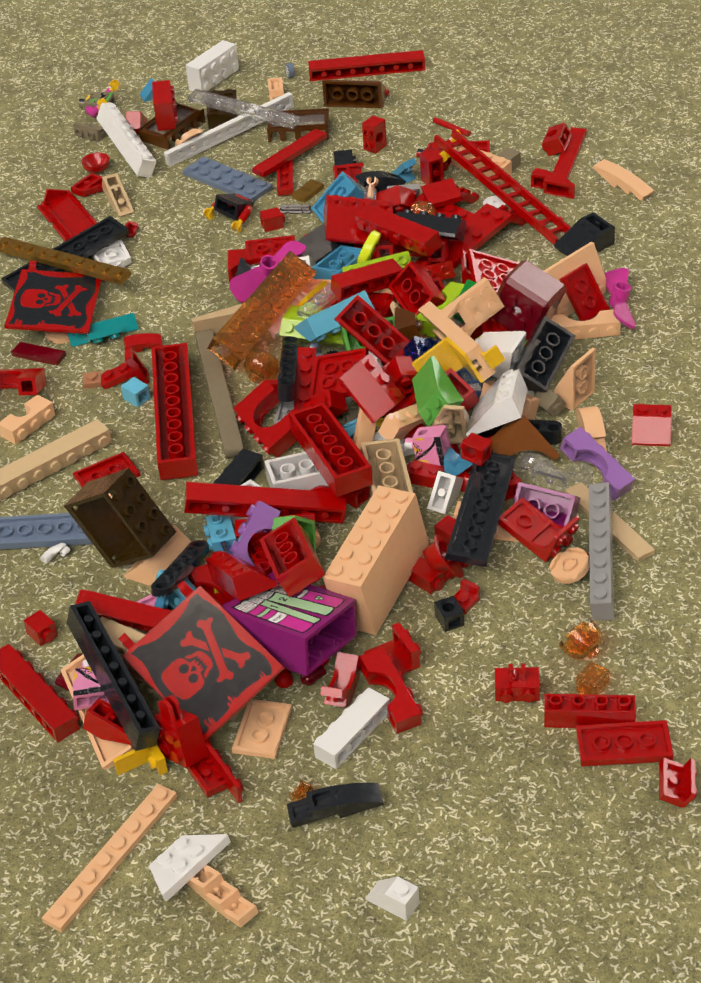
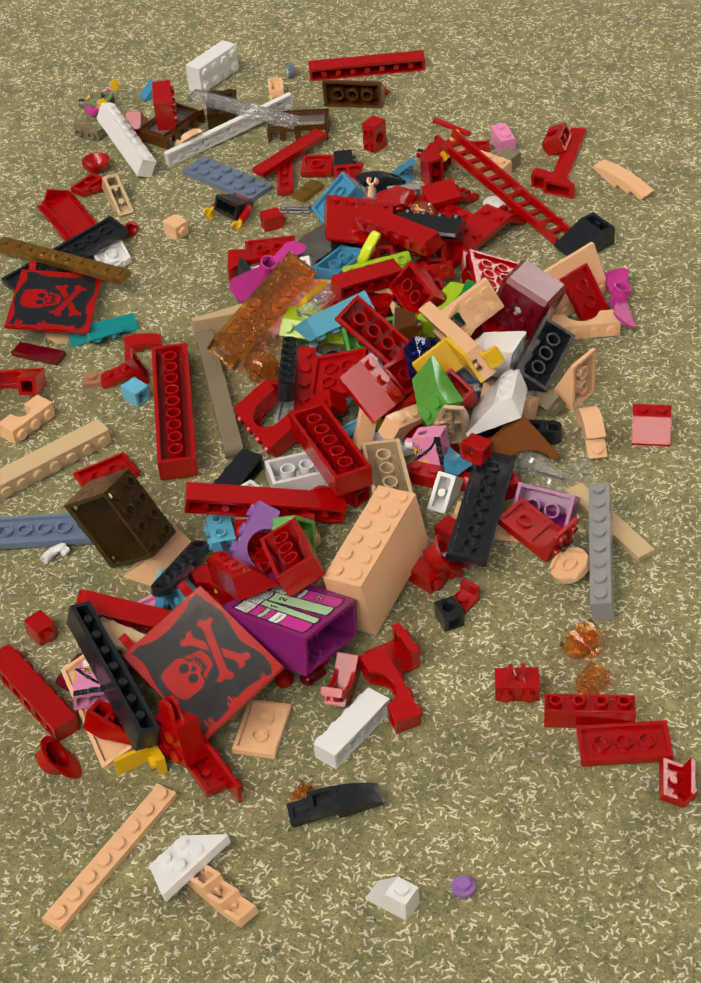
red brick [387,356,417,387] -> none
medium lavender arch [560,427,635,500] -> none
none -> red piece [35,735,82,779]
none -> light nougat brick [162,214,189,241]
none -> red plate [300,154,334,177]
none -> medium lavender plate [451,875,476,898]
none -> bright pink brick [491,123,516,154]

